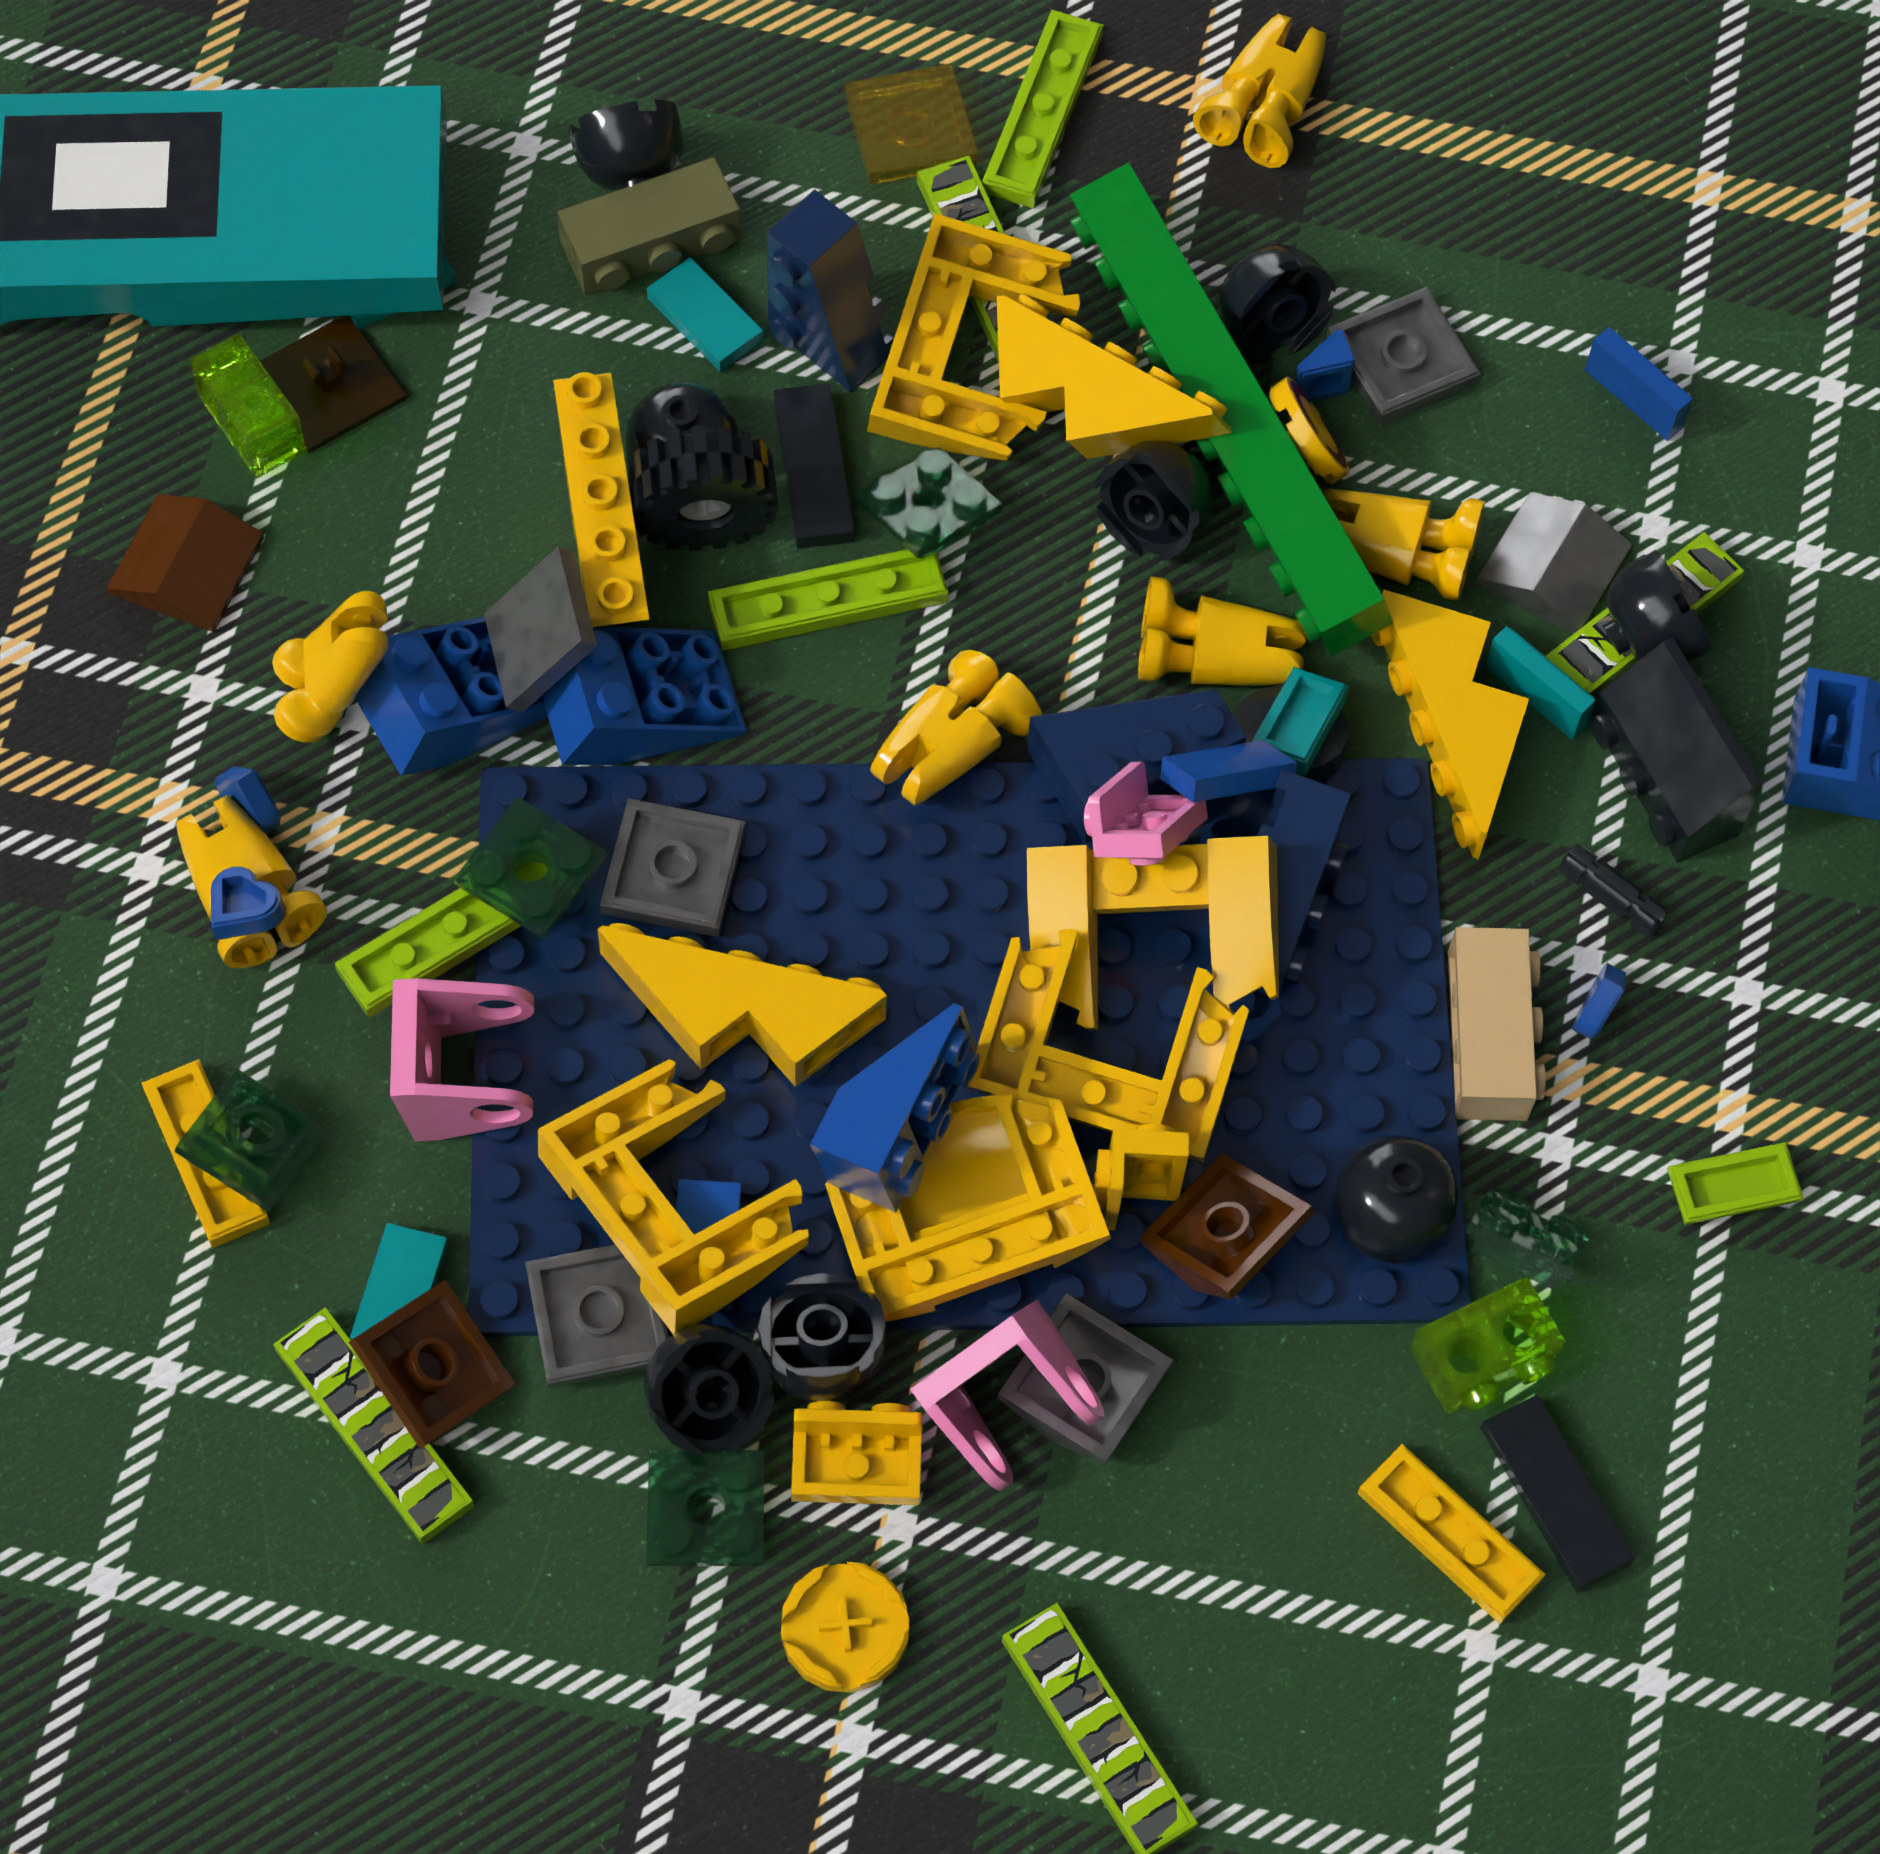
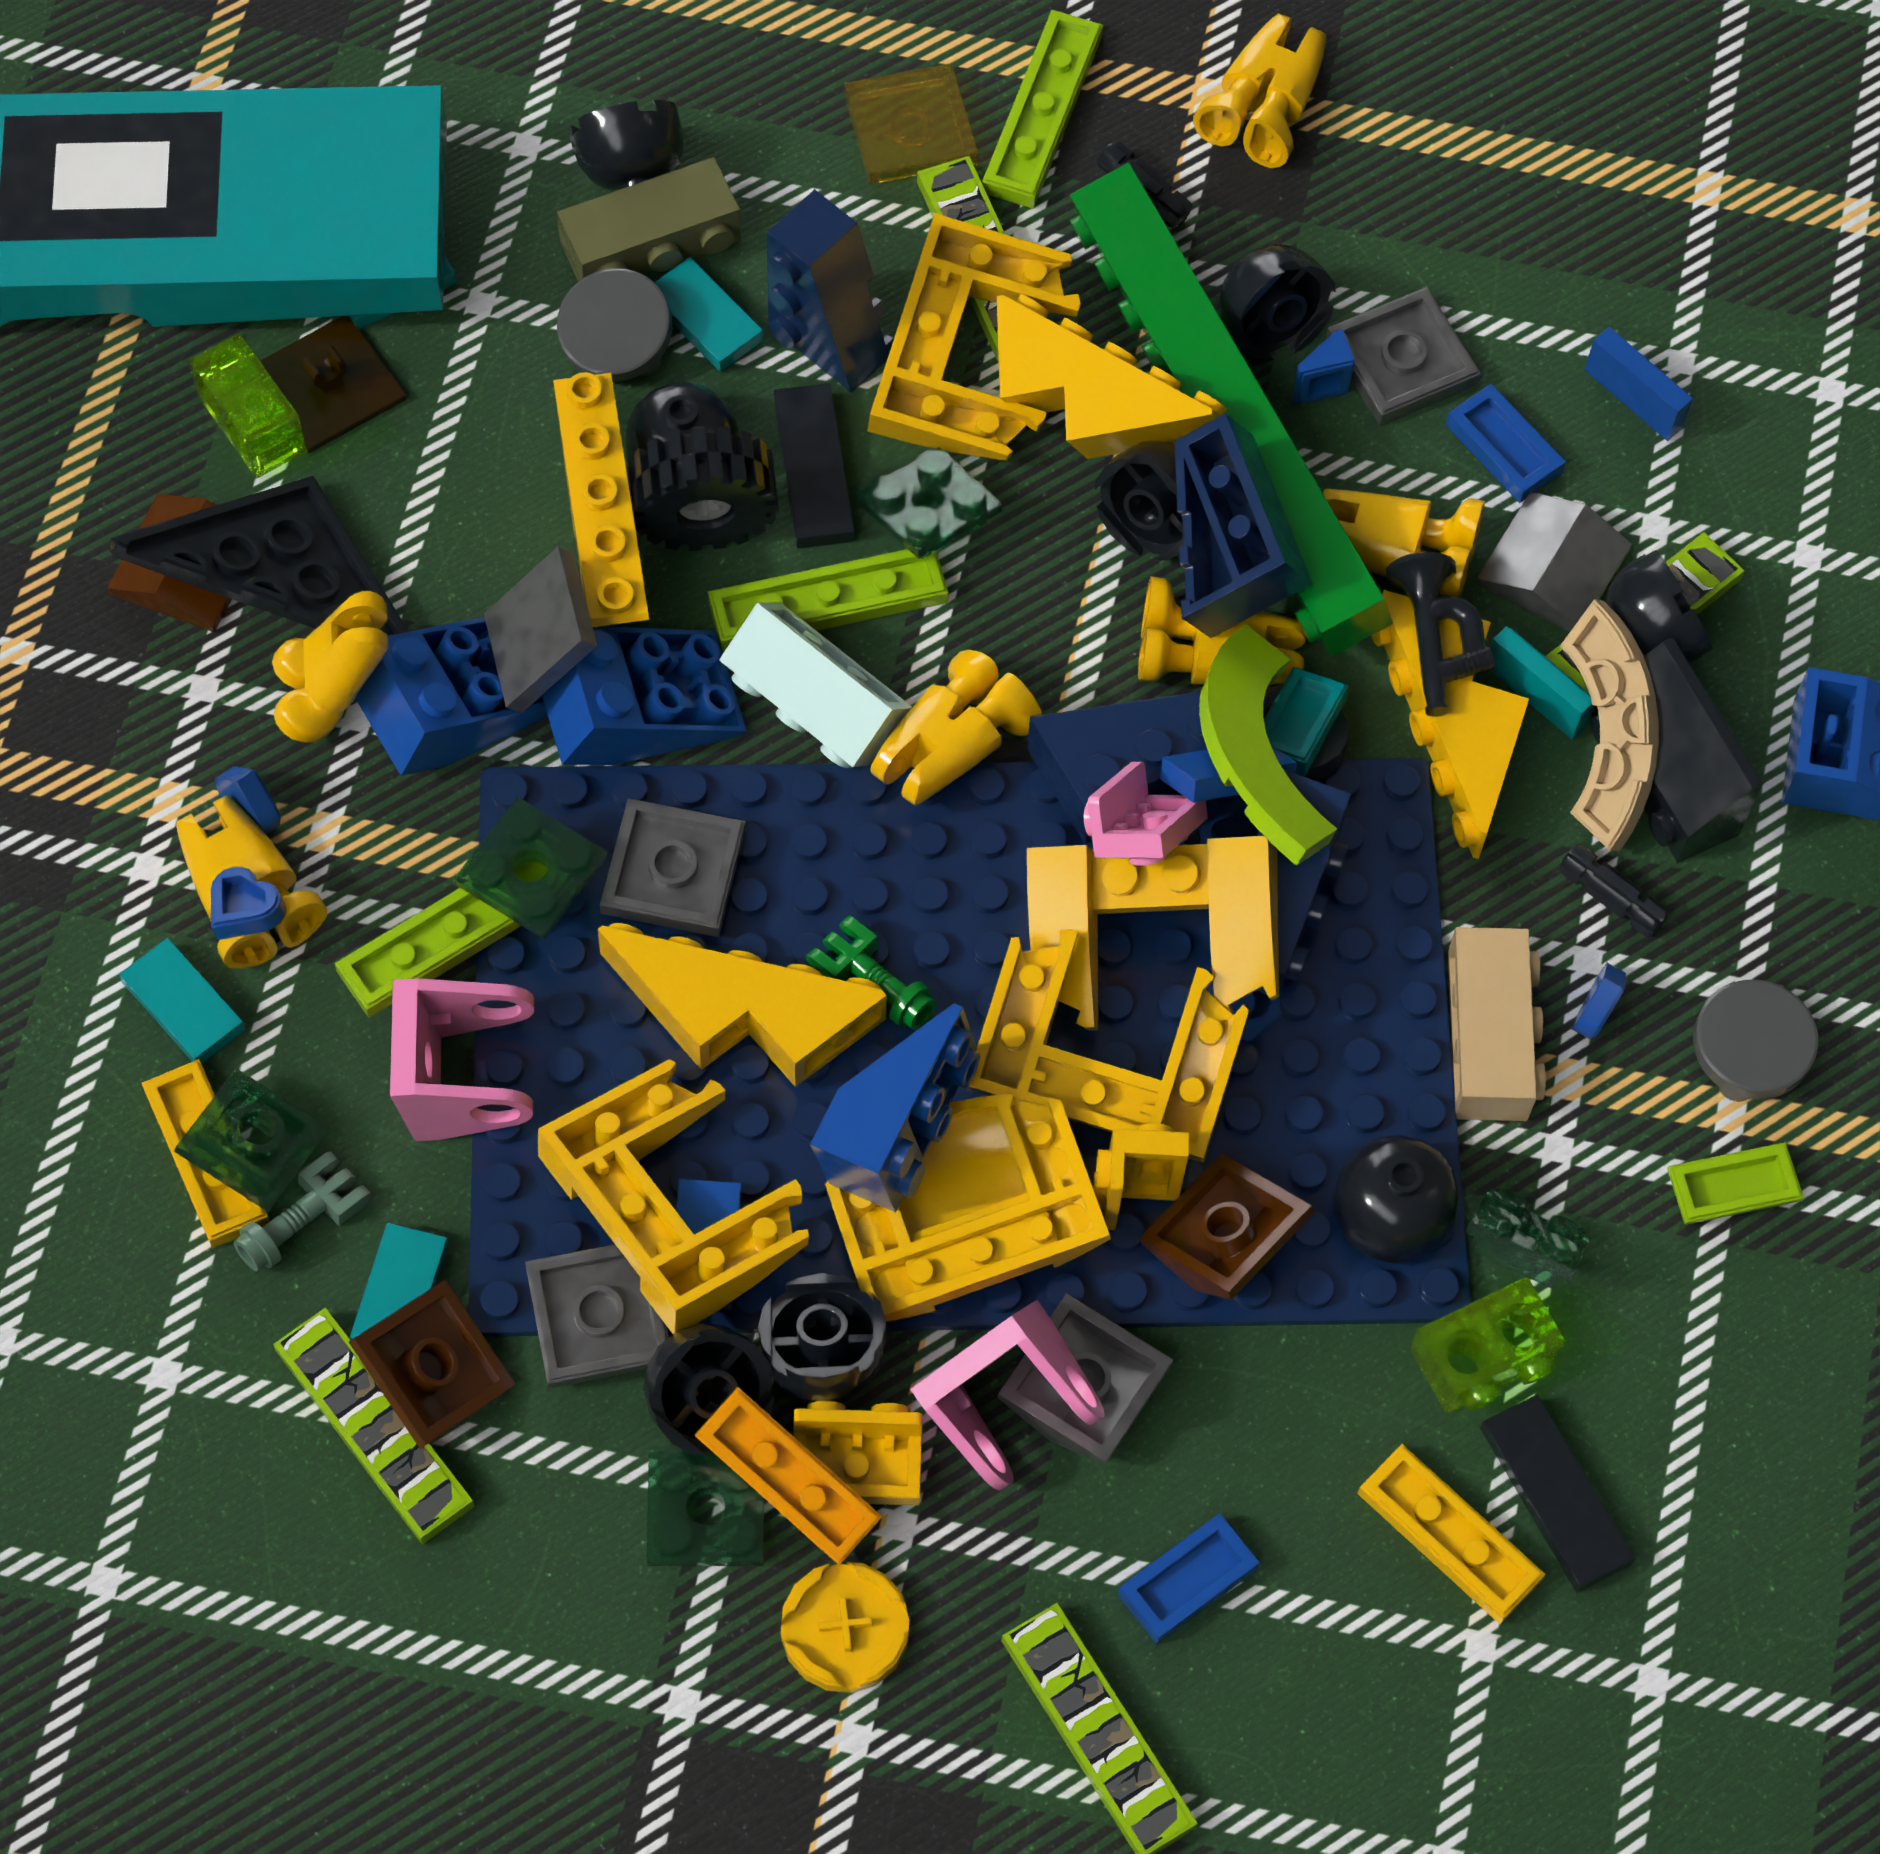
yellow tile [1269,376,1350,484] -> none
none -> black tile [109,476,409,636]
none -> teal tile [119,938,245,1064]
none -> sand green hinge [234,1151,373,1271]
none -> dark grey tile [557,268,672,382]
none -> light orange tile [694,1386,882,1565]
none -> light aqua brick [719,602,912,768]
none -> green hinge [806,915,936,1030]
none -> black axle [1097,141,1192,228]
none -> blue tile [1117,1513,1260,1644]
none -> wedge [1175,413,1313,638]
none -> lime tile [1199,624,1337,865]
none -> black piece [1386,552,1495,717]
none -> blue tile [1445,384,1566,503]
none -> tan tile [1560,599,1659,851]
none -> dark grey tile [1693,980,1818,1102]

